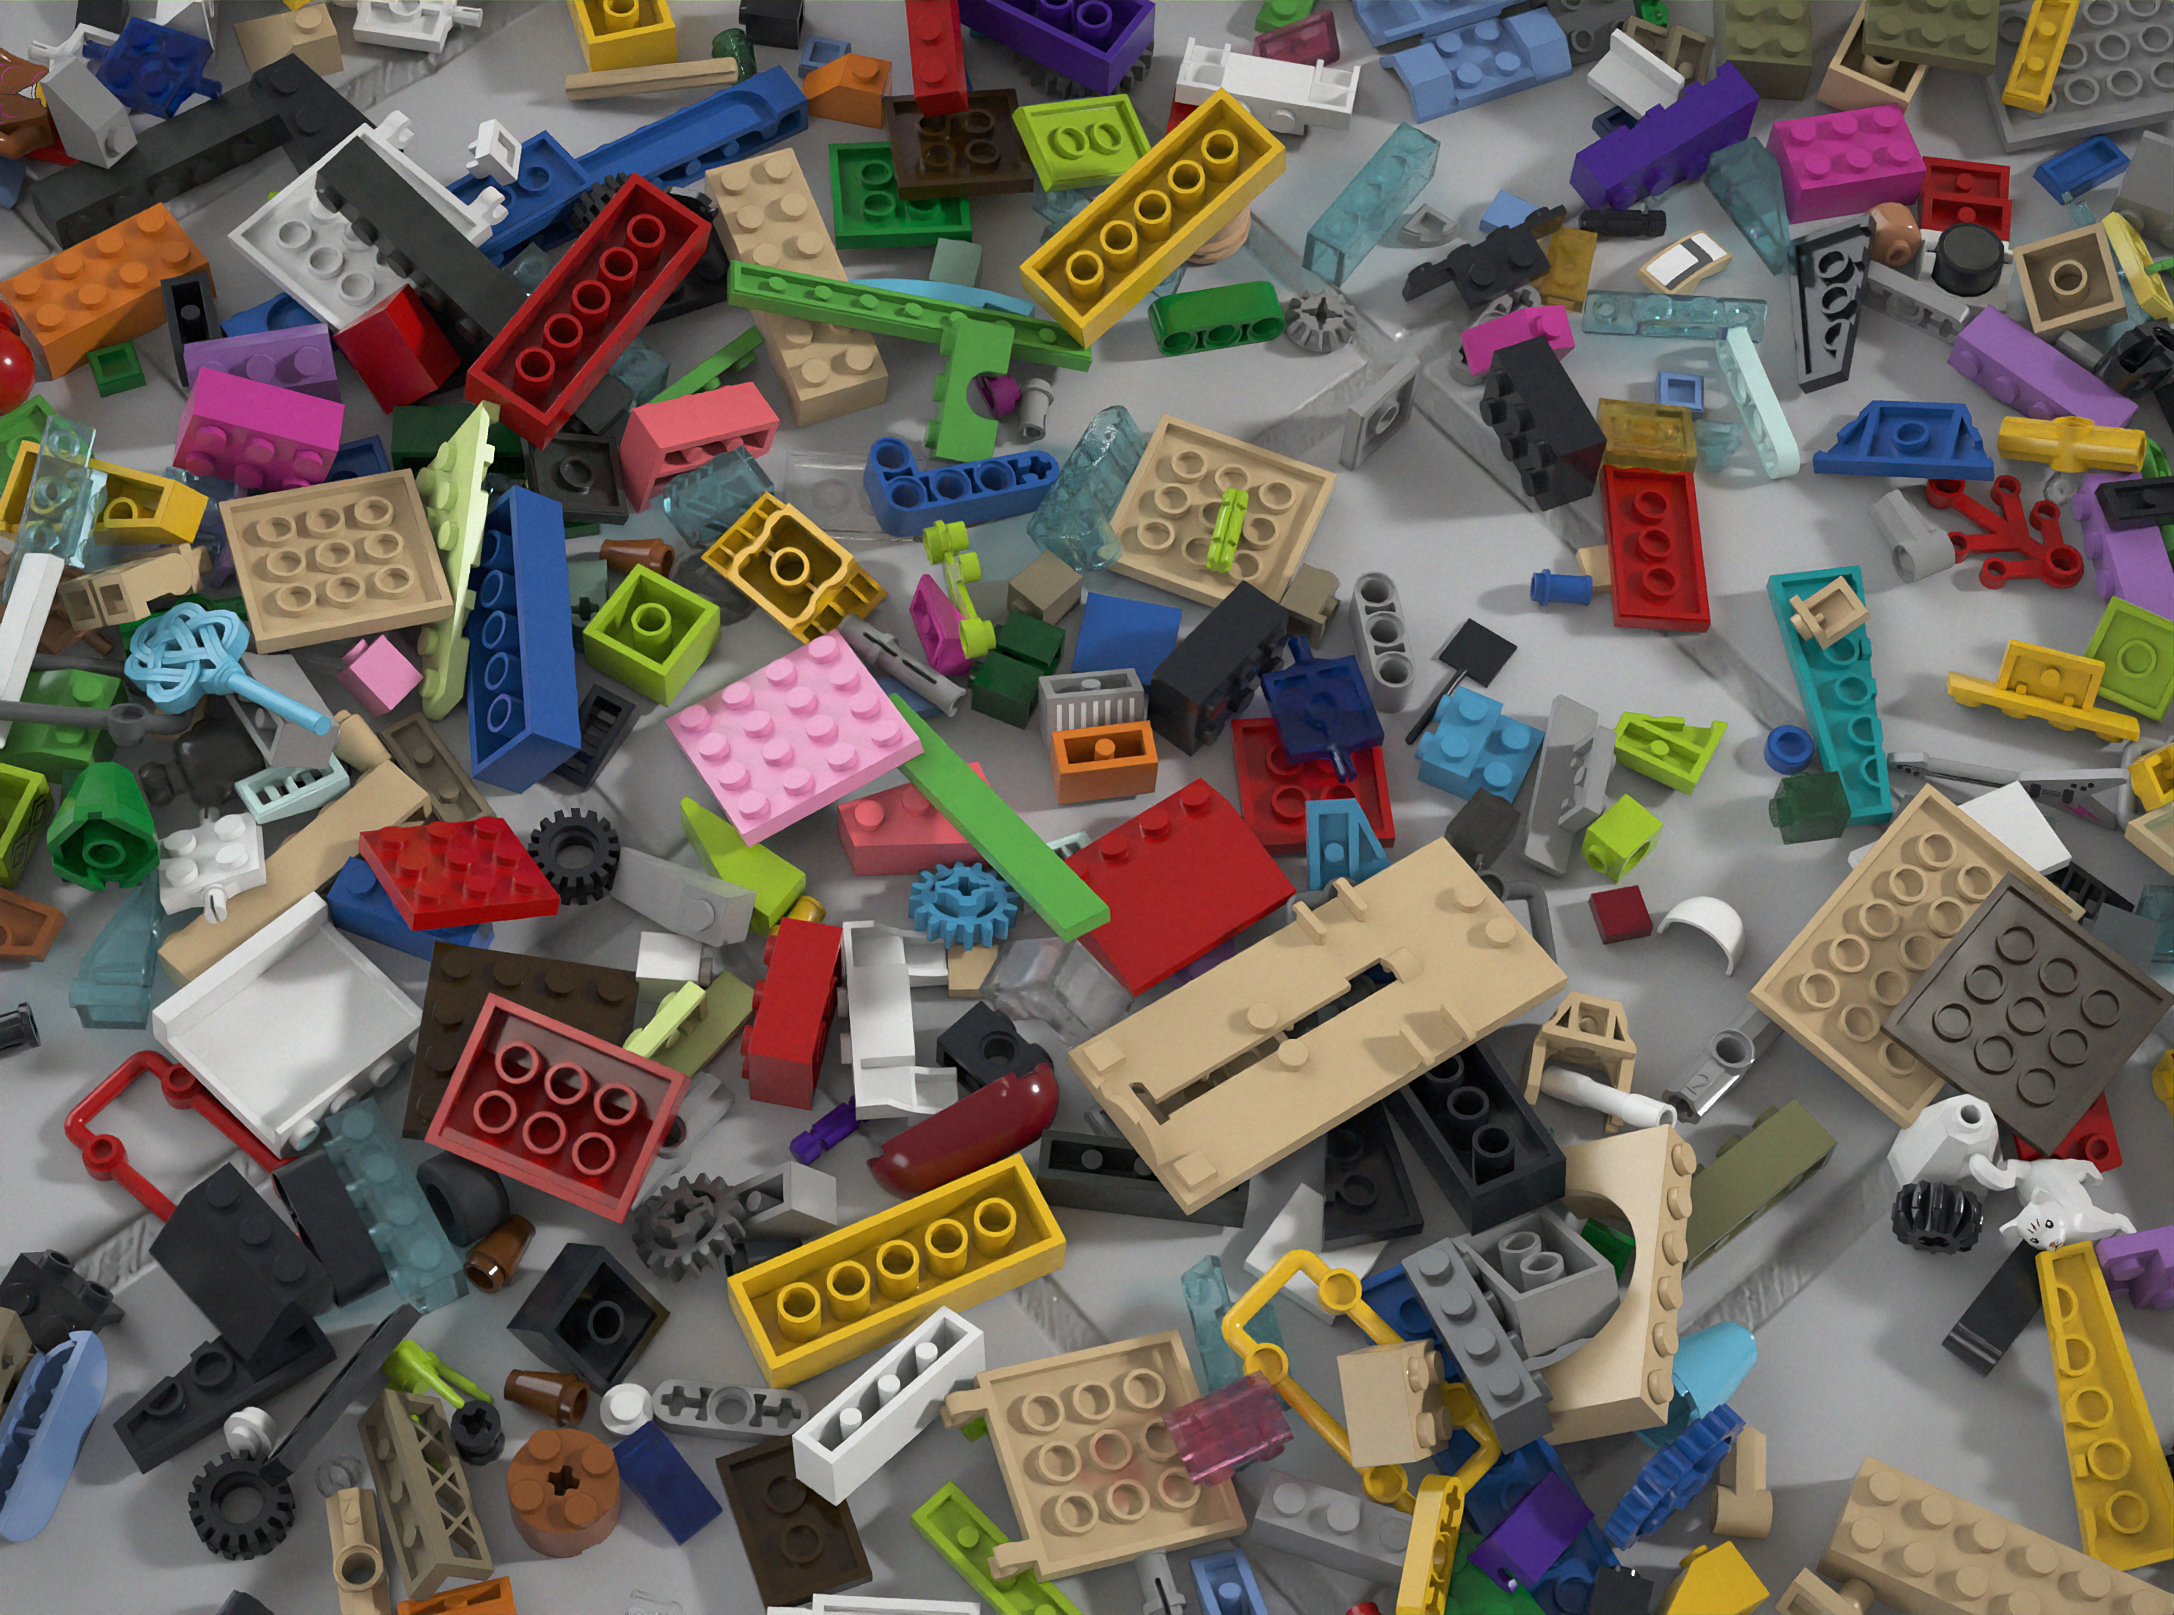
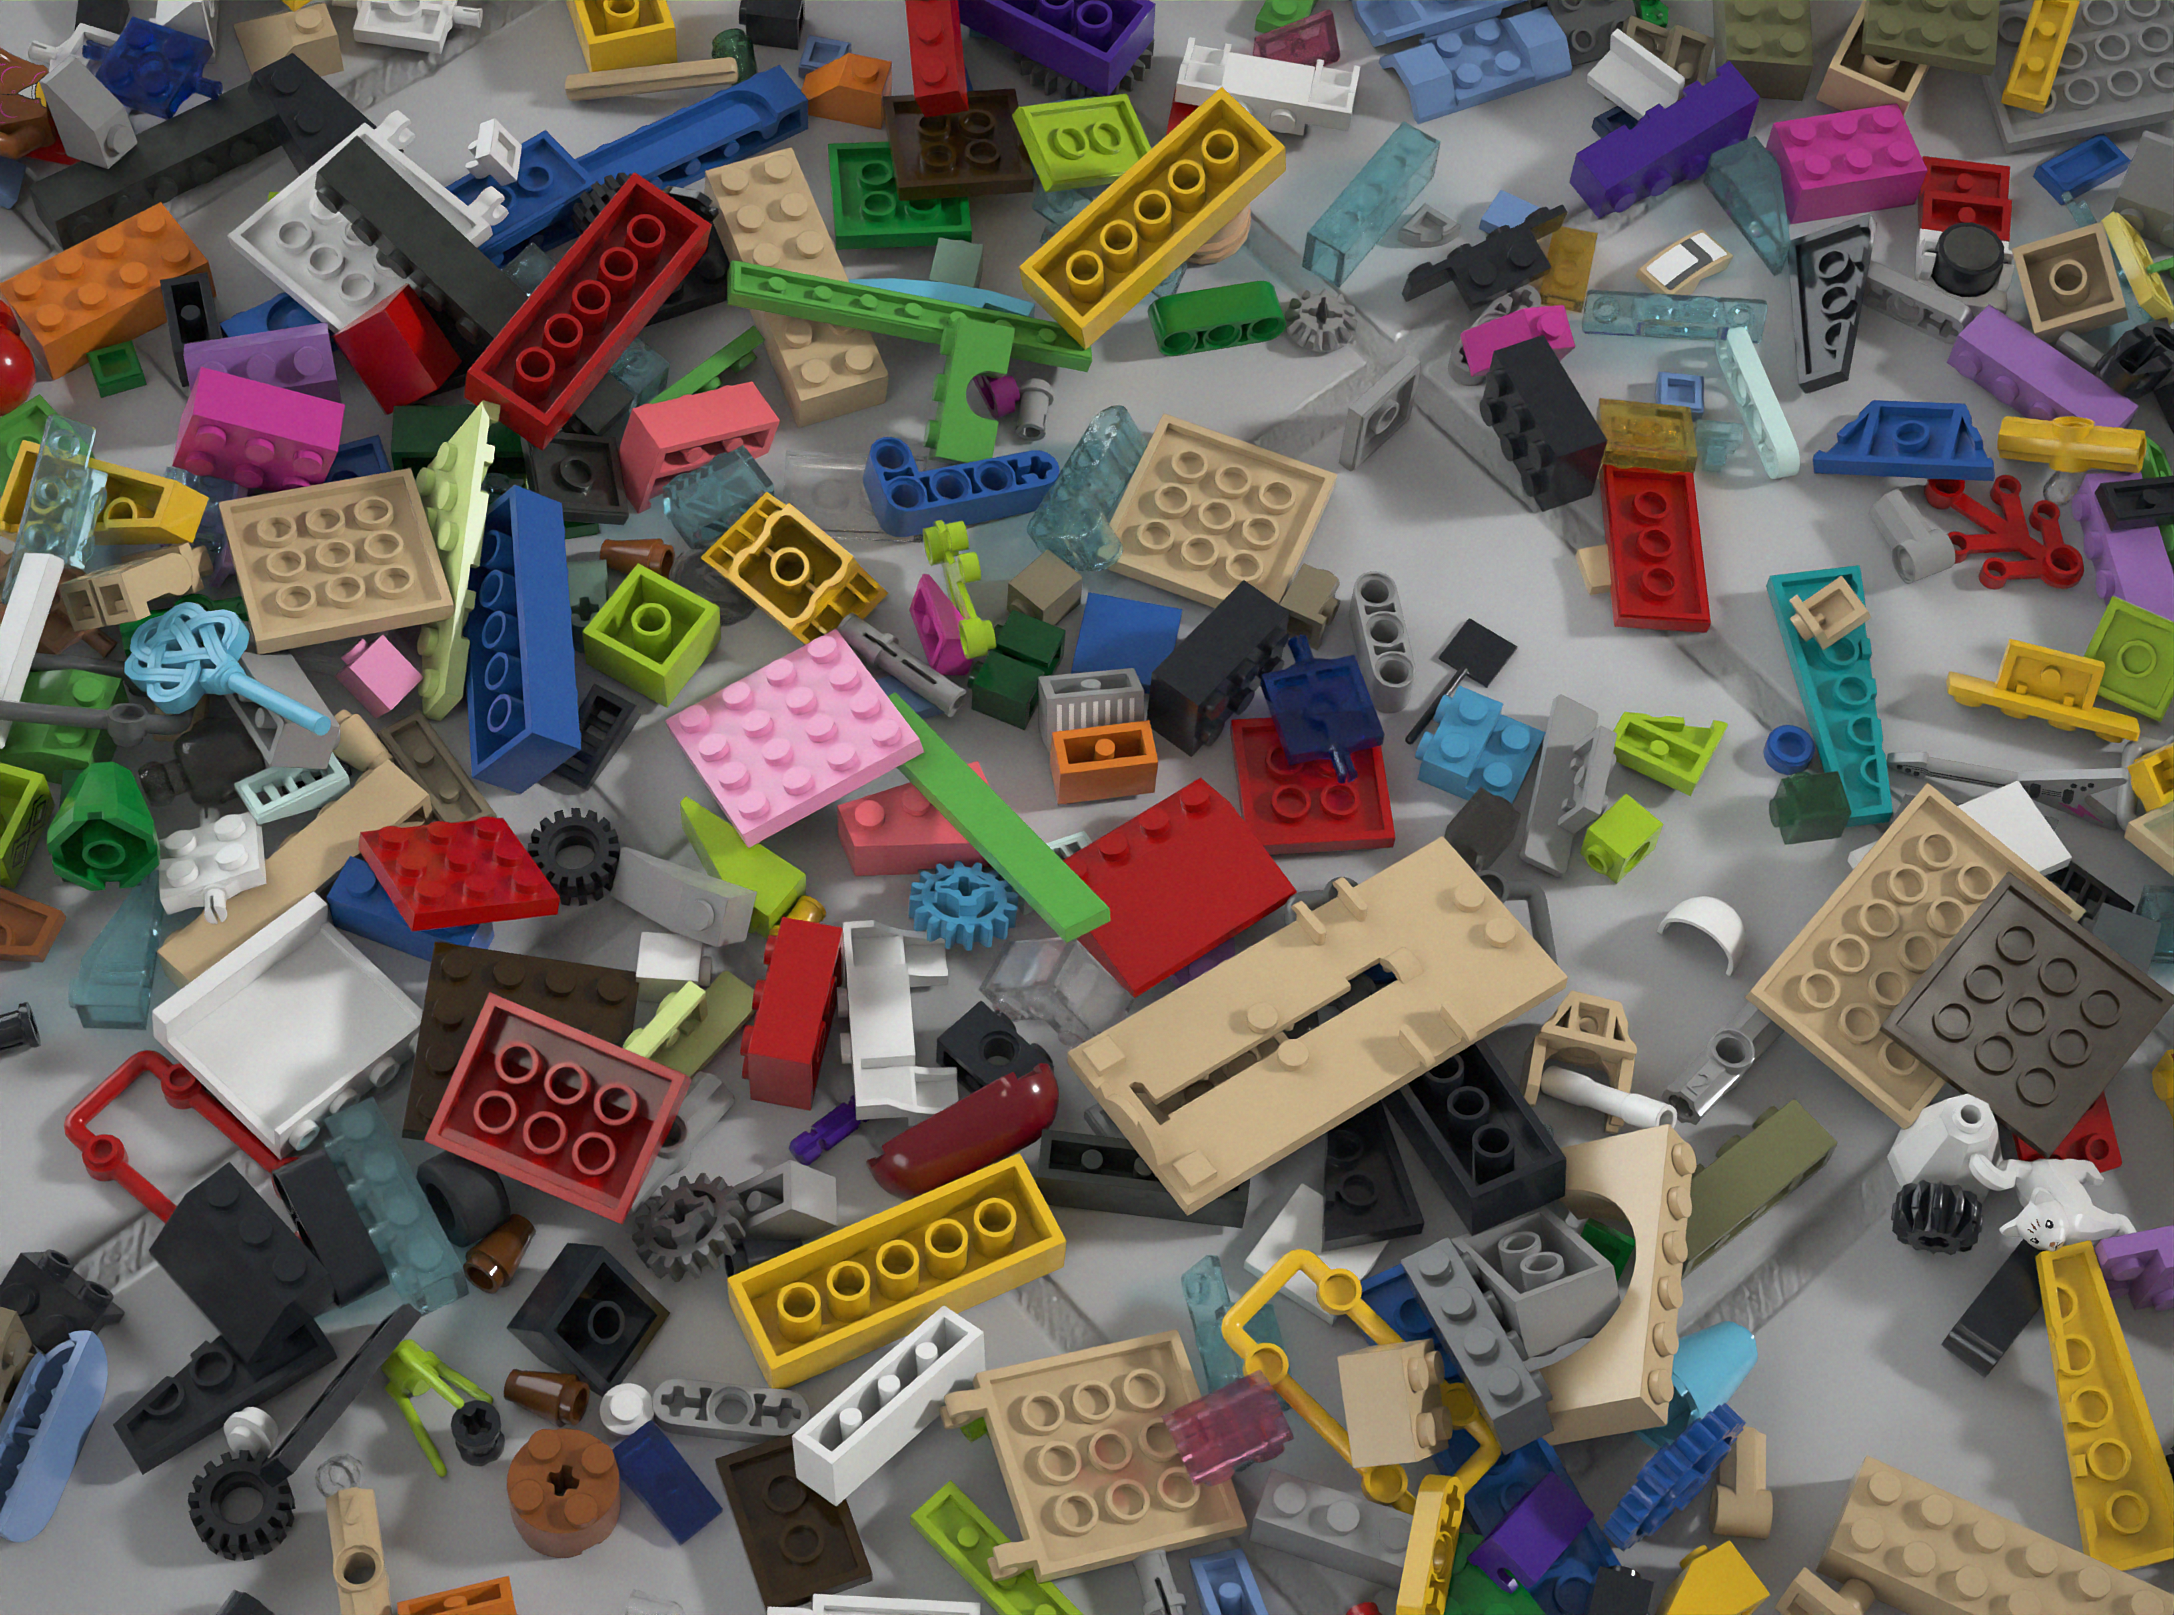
dark tan fence [357,1388,495,1601] -> none
tan tile [947,944,1000,998] -> none
lime axle [1206,487,1249,574] -> none
dark azure wing [1305,798,1391,891] -> none
blue pin [1530,569,1593,606] -> none
black axle [1578,209,1667,237] -> none
dark red tile [1588,885,1653,945] -> none
nougat head [1864,202,1922,269] -> none

